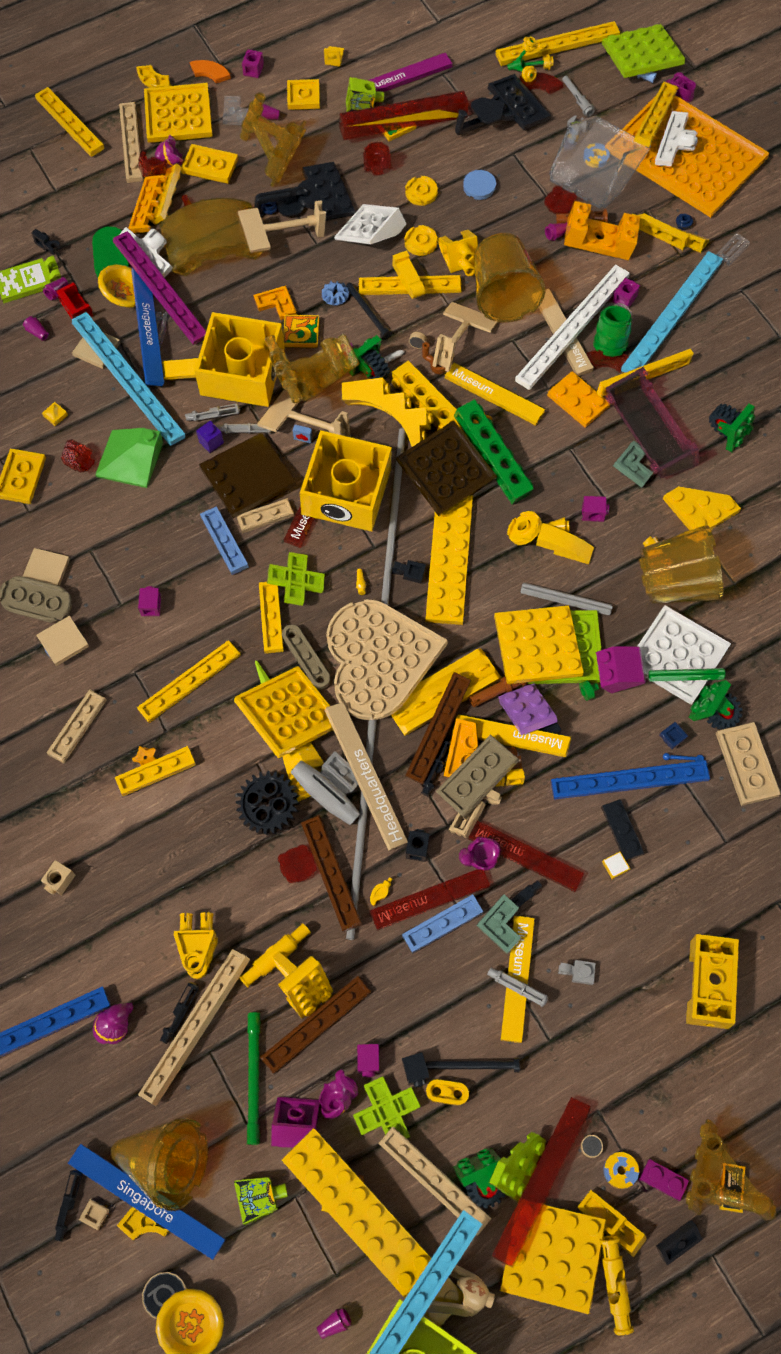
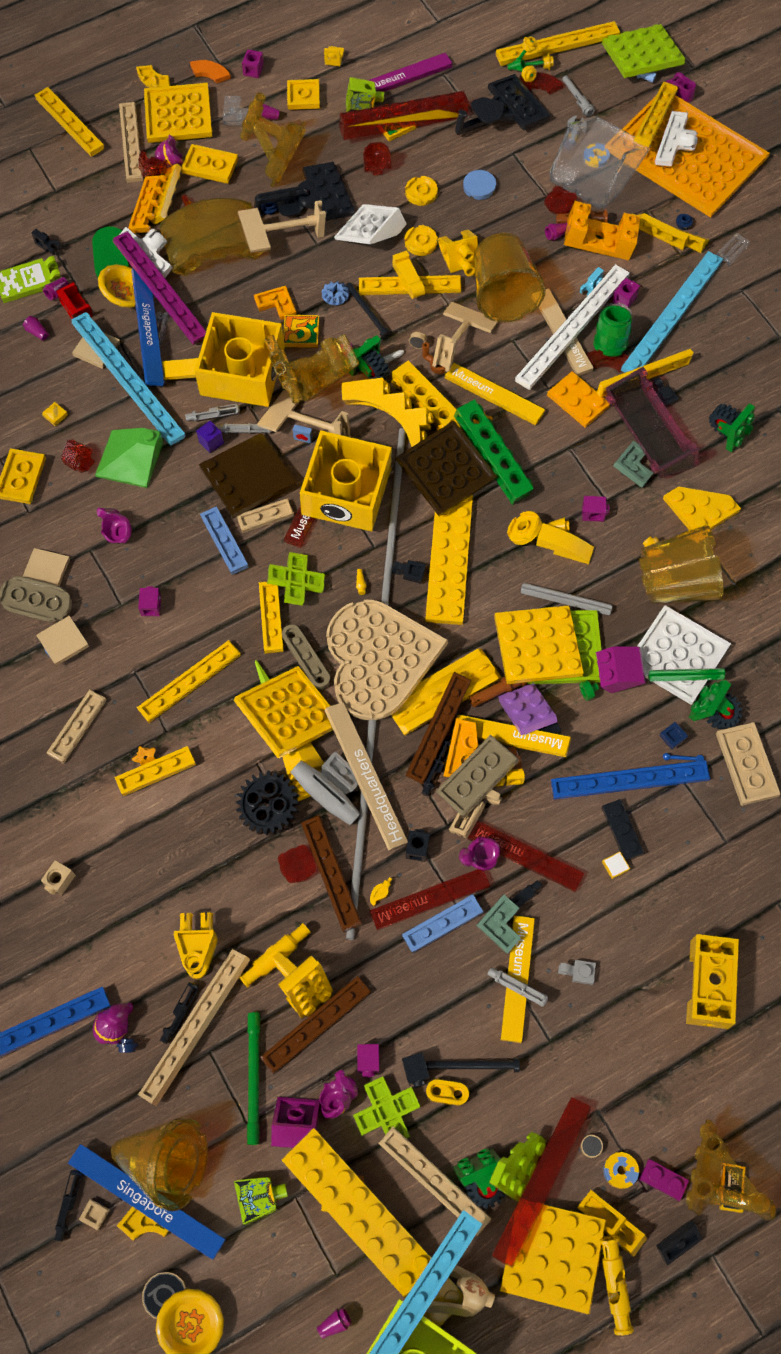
none -> magenta hair [97,508,132,544]
none -> dark blue plate [116,1038,138,1053]
none -> medium azure plate [580,267,604,296]
none -> black plate [651,376,679,410]

